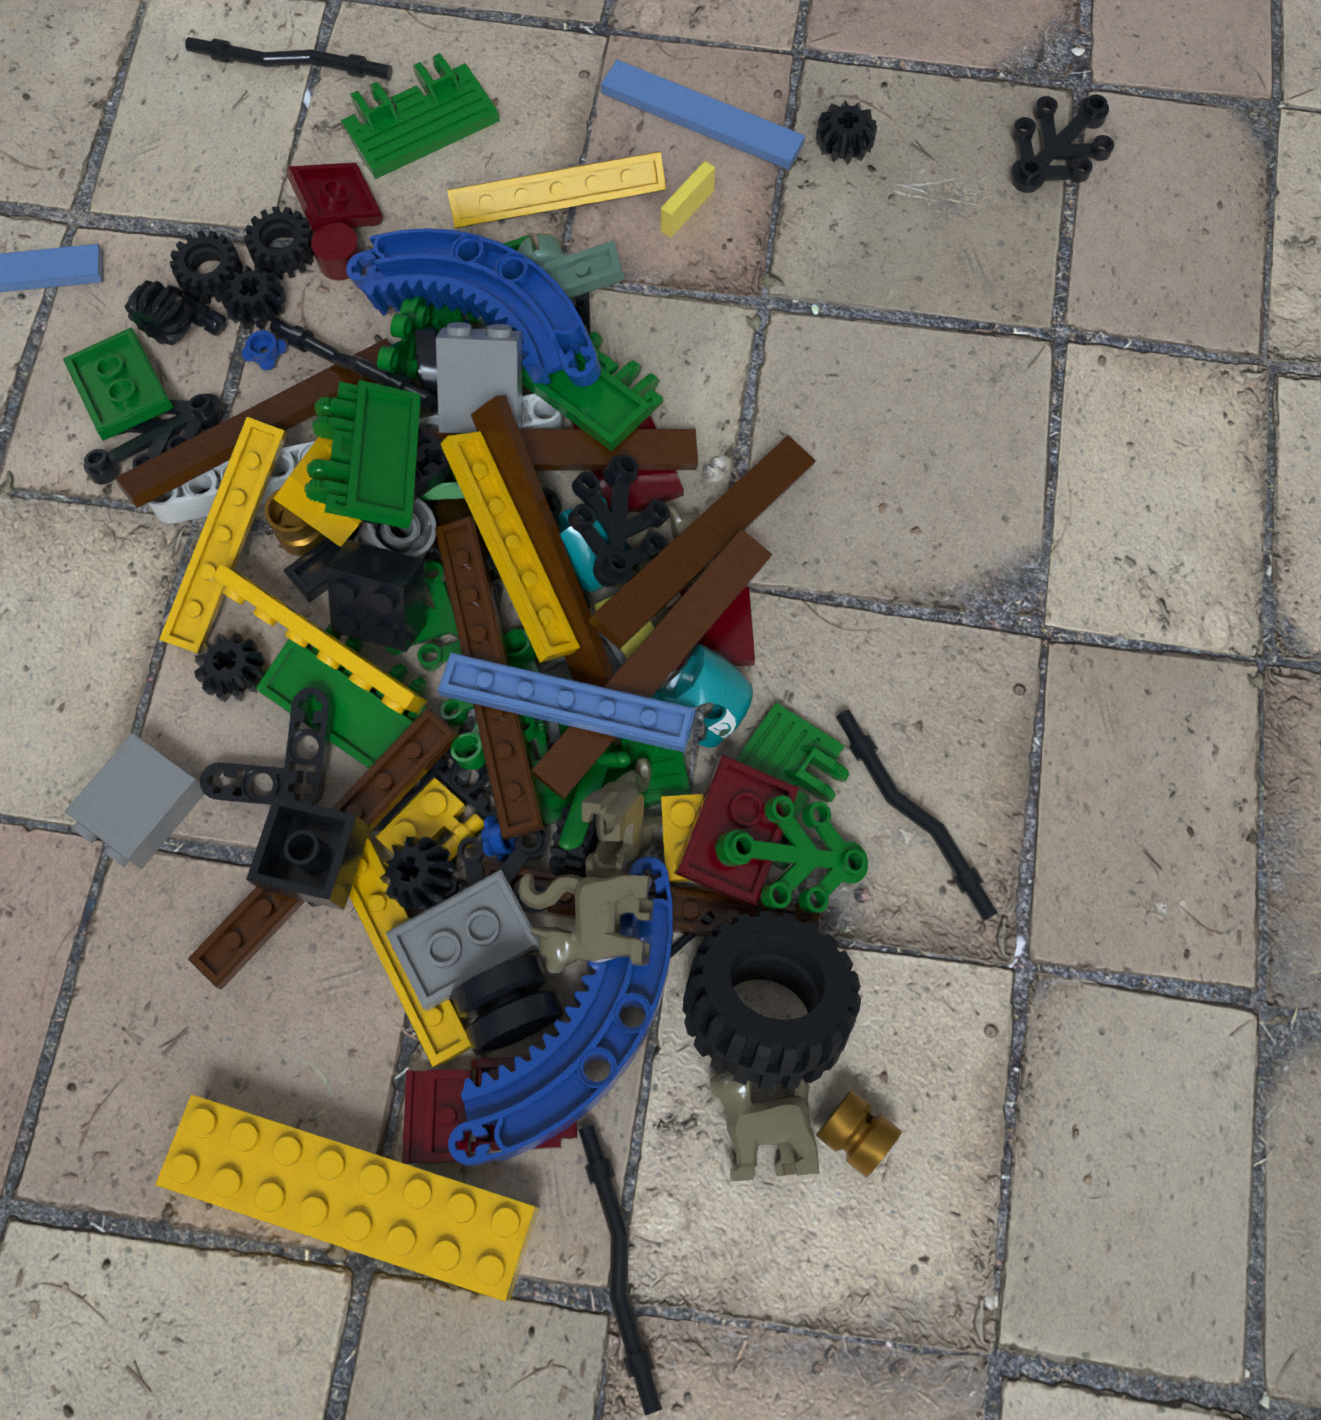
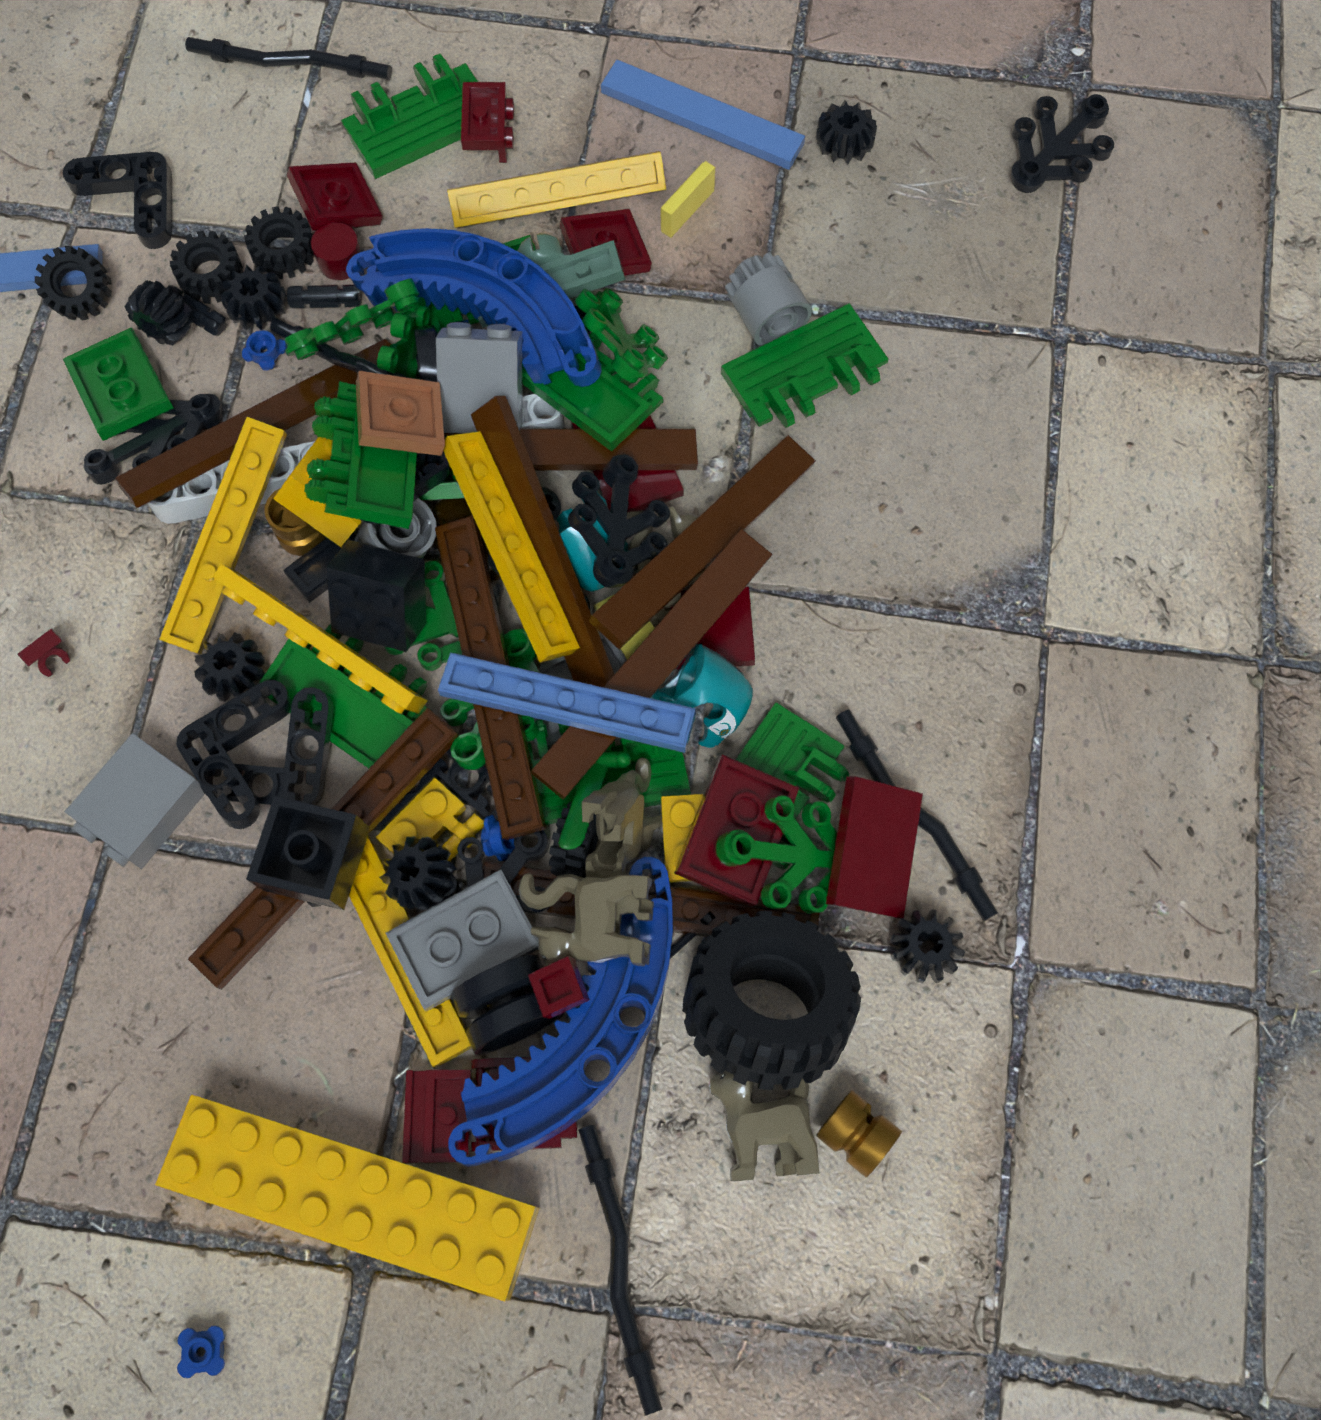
none -> dark red tile [17,628,70,677]
none -> black tyre [34,246,112,320]
none -> black beam [62,152,172,249]
none -> black beam [176,680,292,829]
none -> blue plate [177,1326,225,1378]
none -> green plant [284,278,419,360]
none -> black axle [287,285,361,308]
none -> nougat plate [356,371,445,456]
none -> dark red bracket [461,82,514,163]
none -> dark red tile [528,956,590,1019]
none -> dark red tile [560,209,652,275]
none -> green plant [575,288,668,383]
none -> green hinge [721,303,889,428]
none -> light grey gear [725,252,812,346]
none -> dark red tile [826,776,923,919]
none -> black gear [890,909,965,983]

